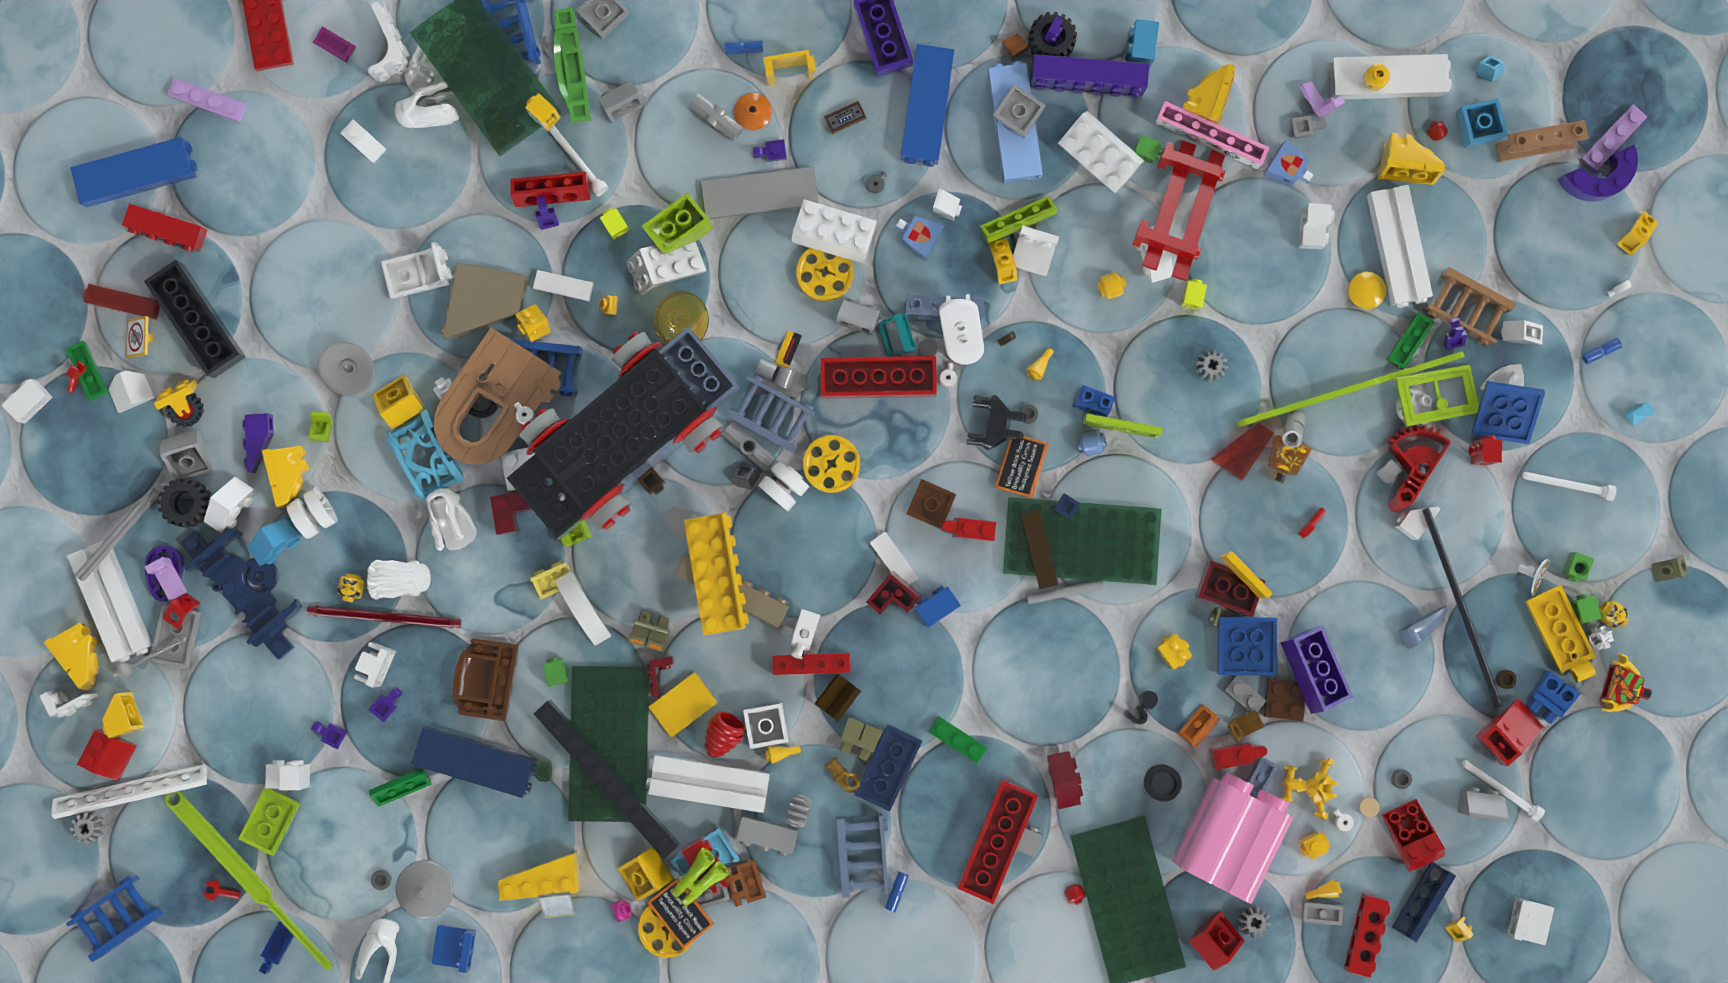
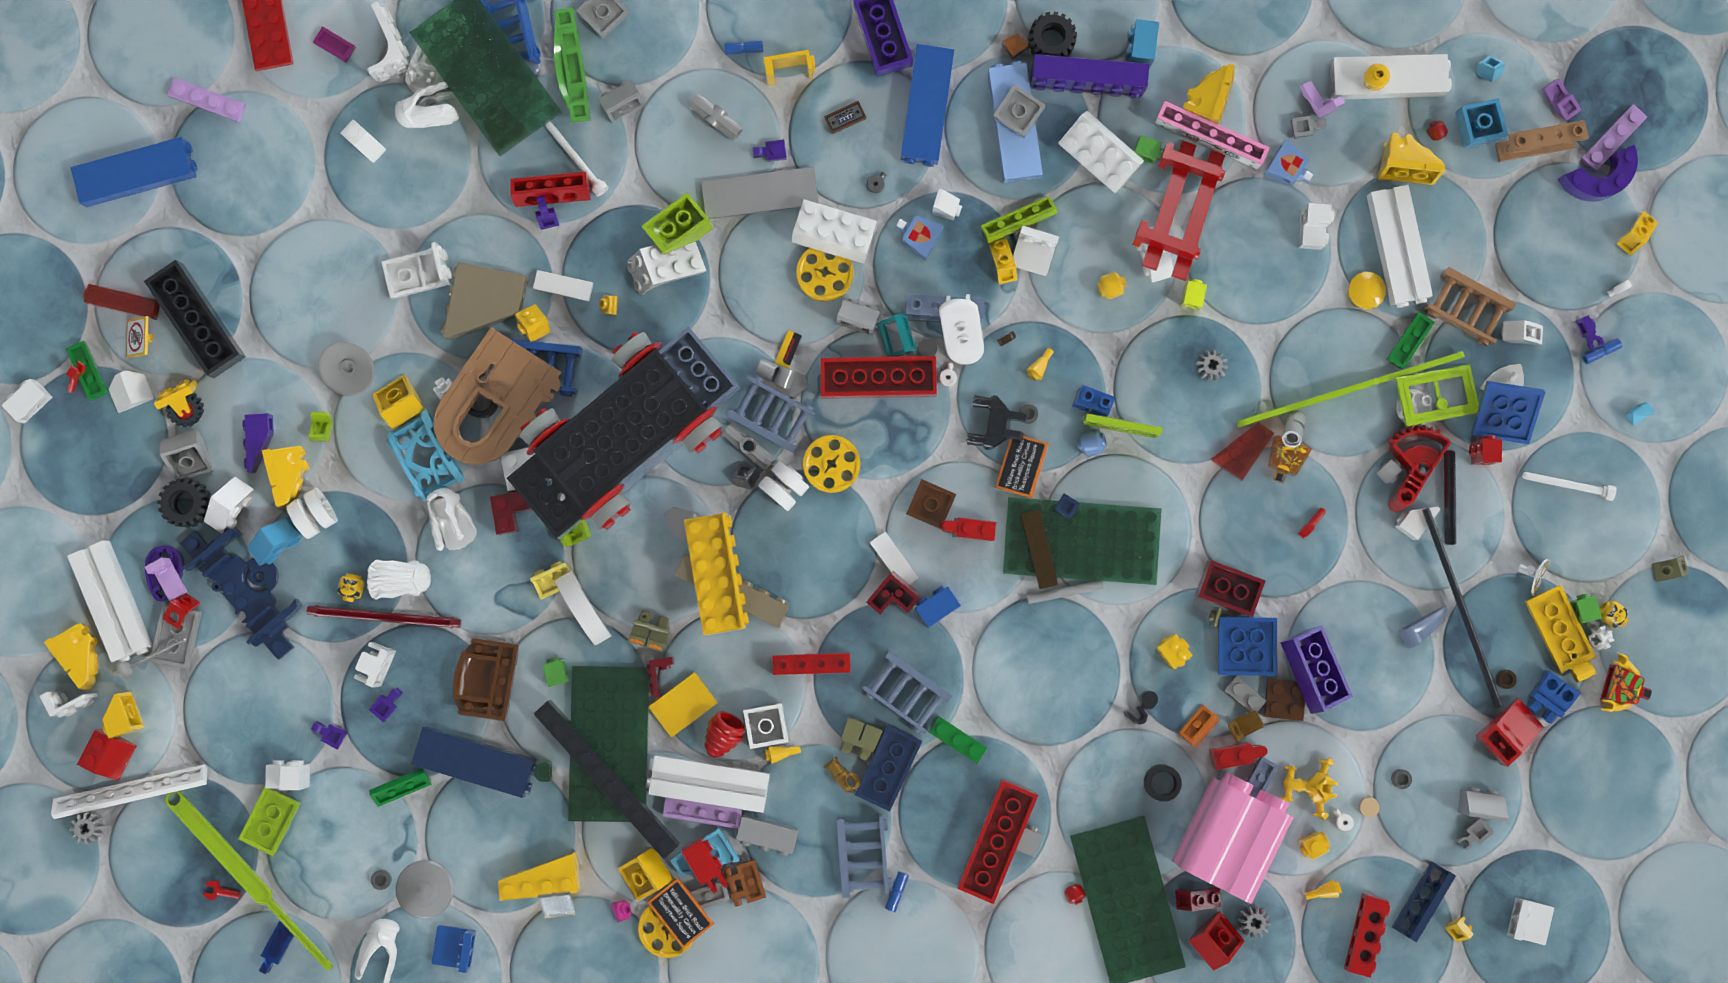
blue fence [66,876,163,962] -> none
light grey axle [75,487,159,581] -> none
red brick [122,204,207,252] -> none
white piece [514,402,534,425] -> none
yellow brick [525,93,560,132] -> none
neon yellow brick [600,208,630,240] -> none
dark brown brick [637,467,666,495] -> none
clear yellow dish [654,291,709,344] -> none
lime piece [672,847,730,906] -> none
orange dish [734,93,772,131] -> none
light grey gear [786,794,812,828] -> none
white torso [791,609,820,659] -> none
dark brown panel [814,673,861,722] -> none
dark purple plate [1042,16,1063,47] -> none
dark red brick [1047,751,1083,810] -> none
yellow tile [1220,551,1272,599] -> none
light grey plate [1302,901,1344,926] -> none
red slope [1381,799,1445,872] -> none
dark purple plate [1444,317,1467,350] -> none
white piece [1462,760,1545,822] -> none
bright green brick [1562,552,1594,583] -> none
none -> lavender plate [663,797,742,829]
none -> sand blue fence [862,651,952,734]
none -> dark red bracket [1175,887,1221,912]
none -> black axle [1444,450,1457,545]
none -> light grey plate [1457,818,1494,851]
none -> medium lavender slope [1541,79,1581,121]
none -> dark purple plate [1576,315,1604,350]

